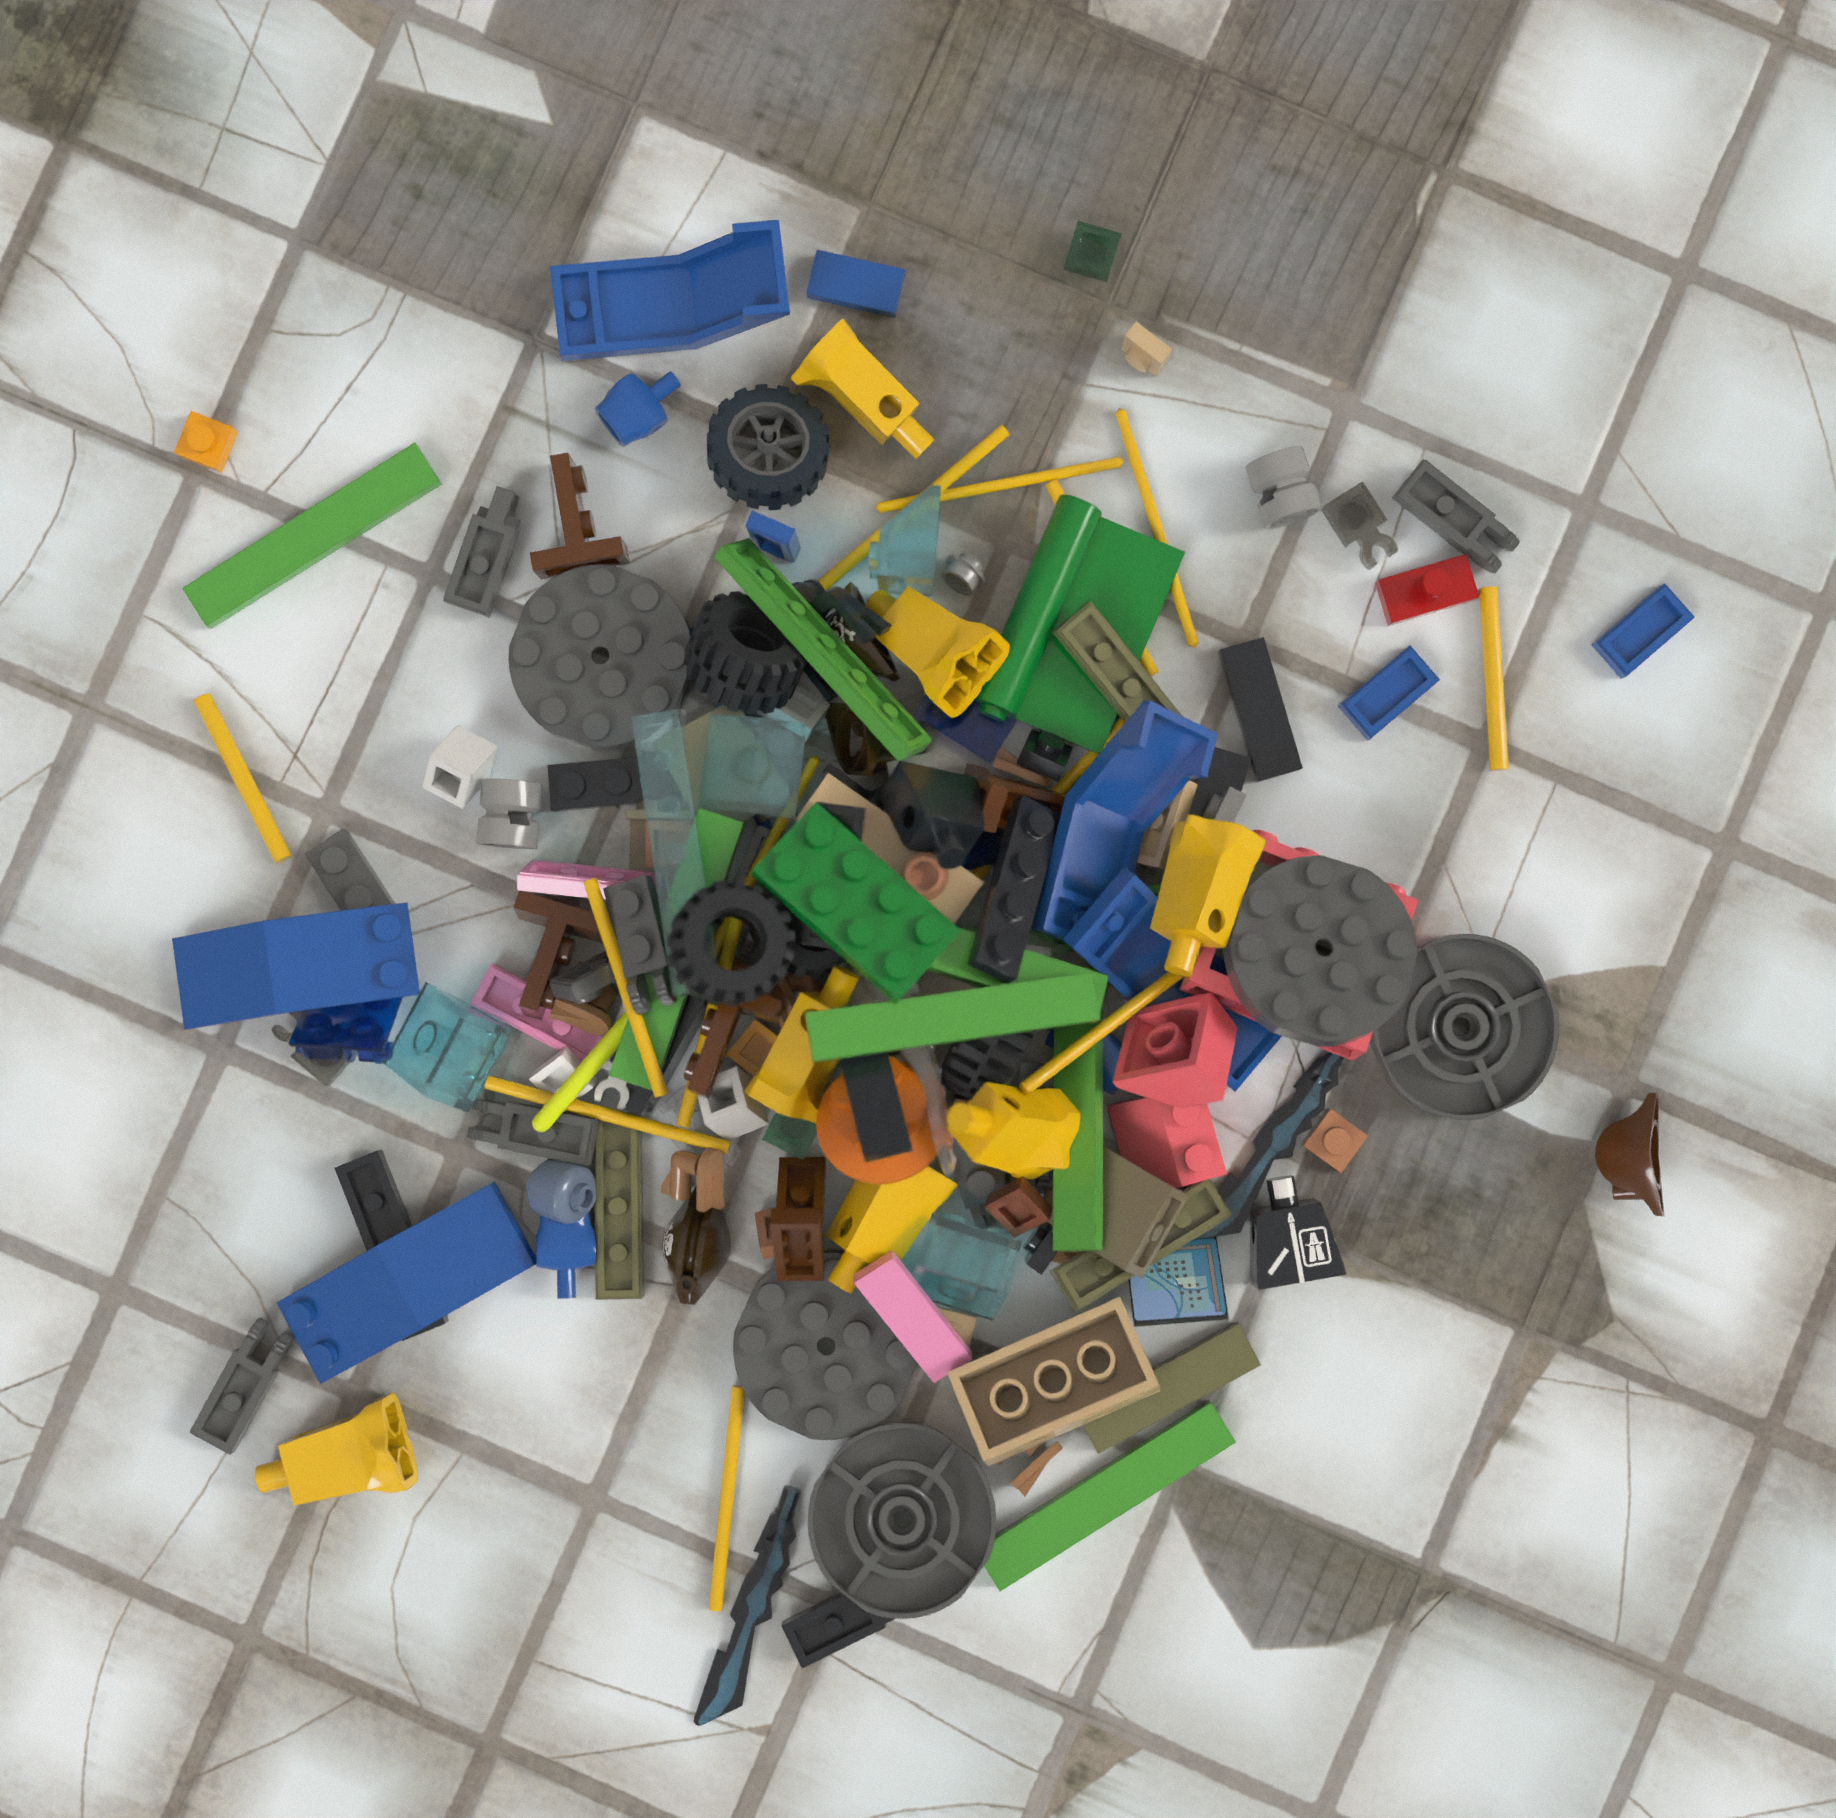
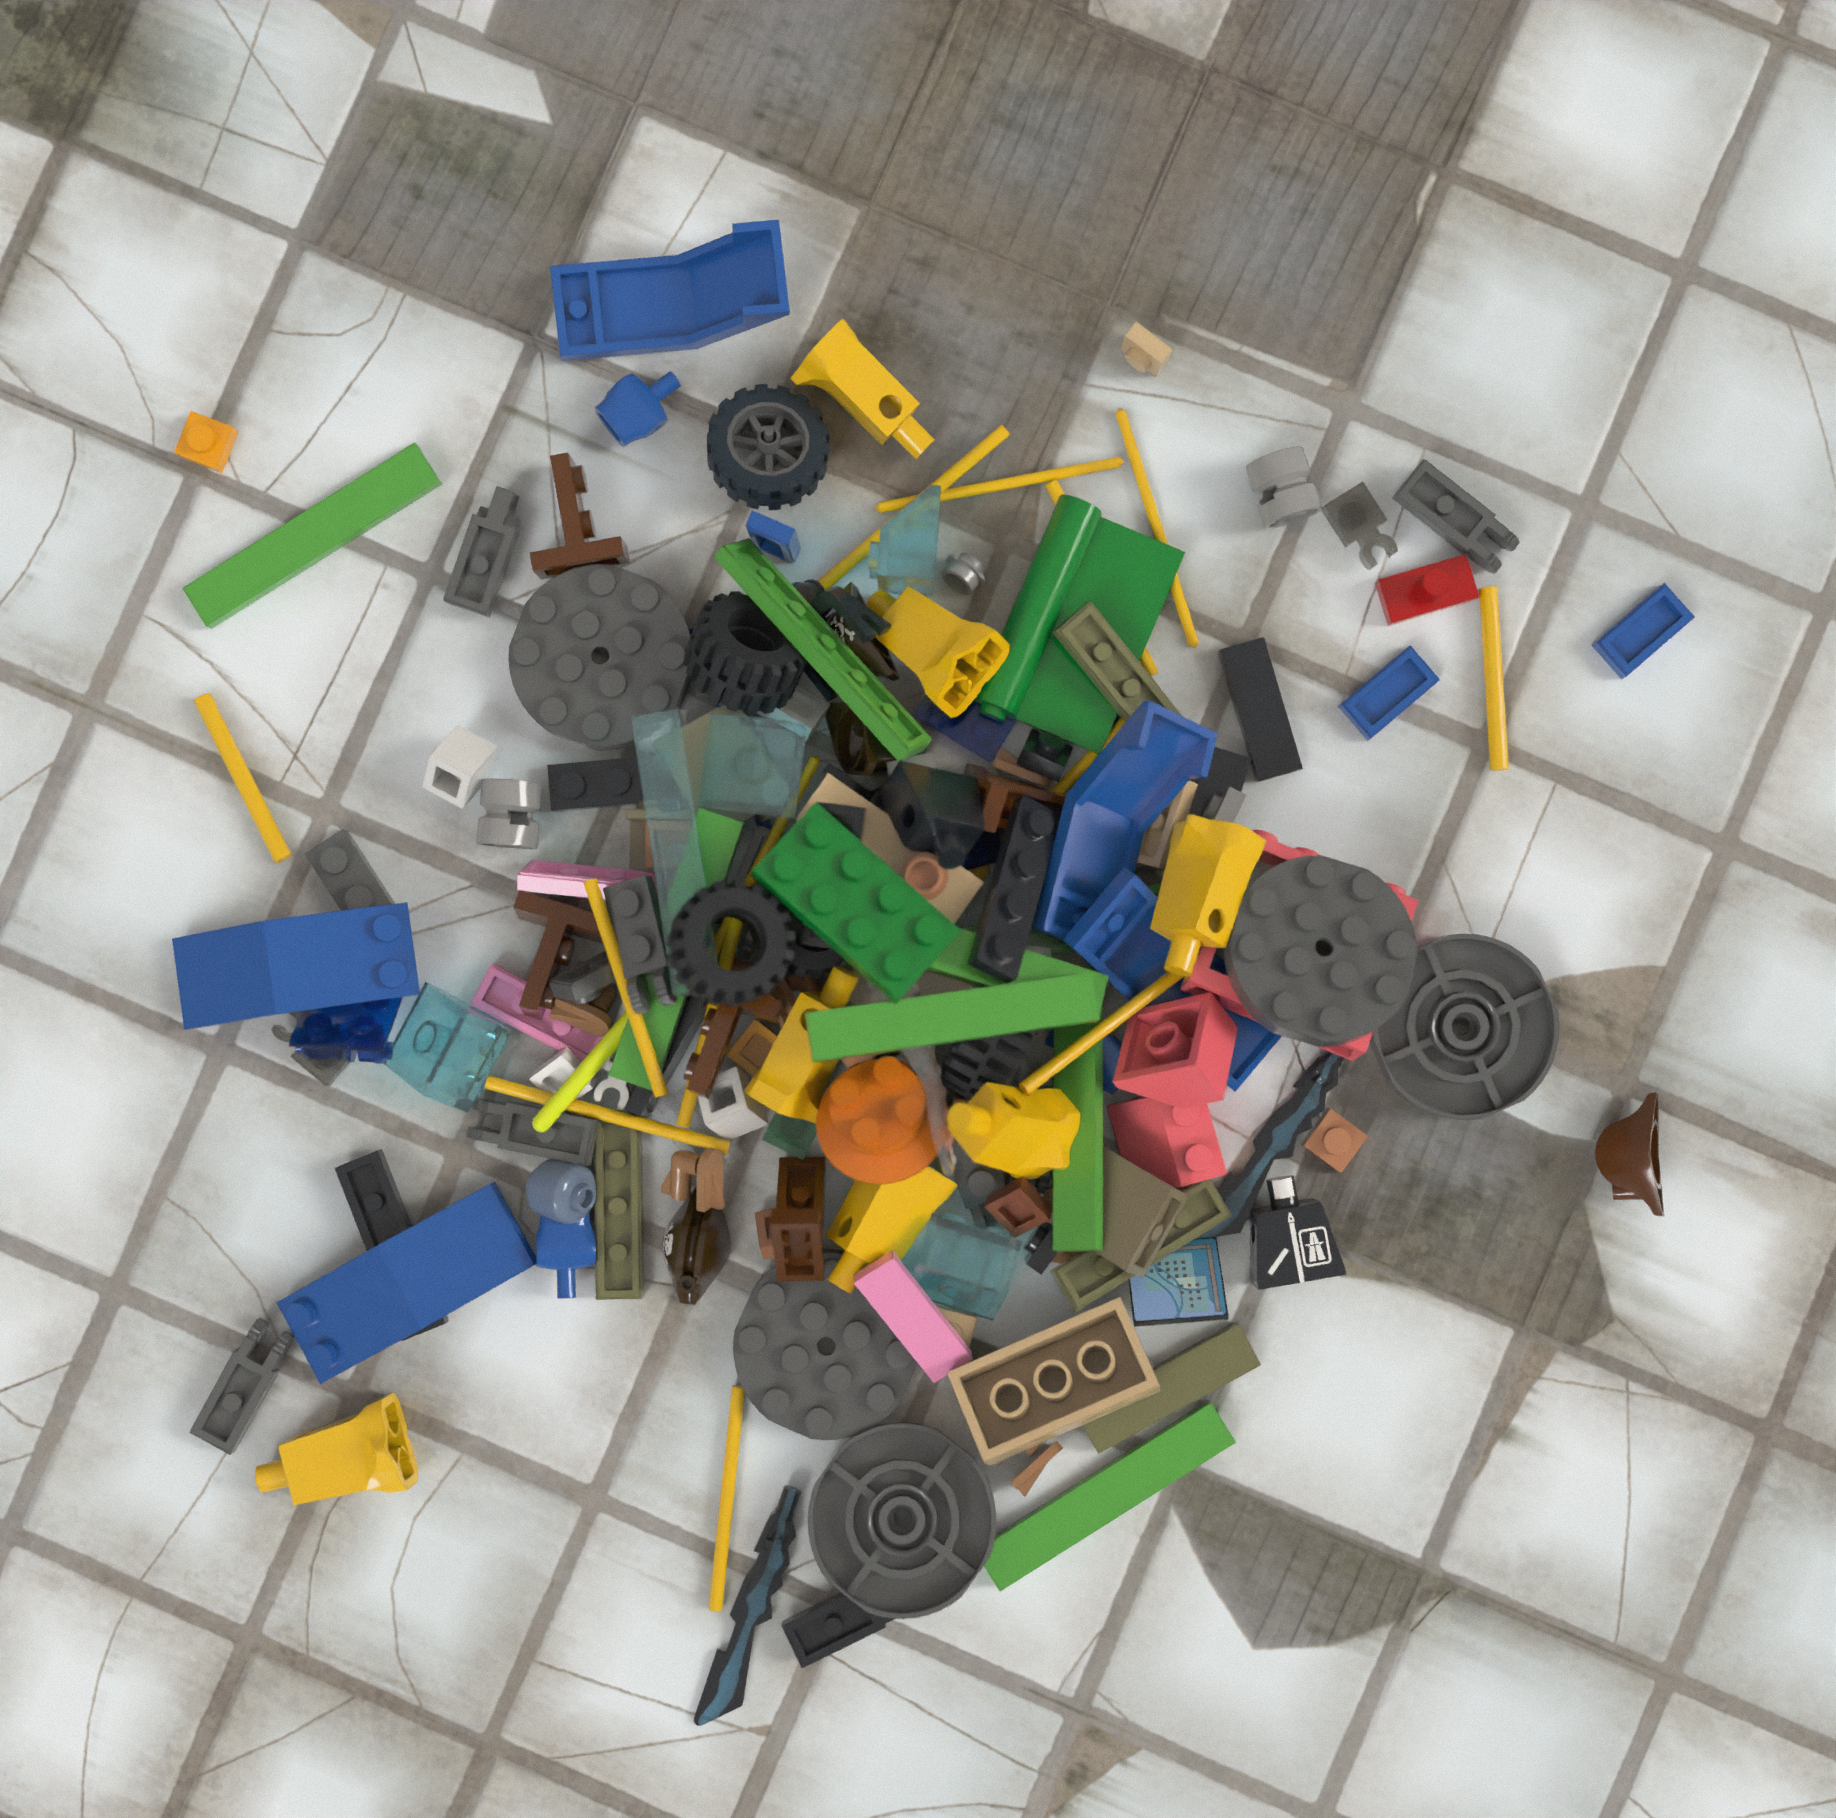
blue tile [806,250,905,318] -> none
black tile [840,1052,913,1163] -> none
clear green plate [1064,220,1122,282] -> none

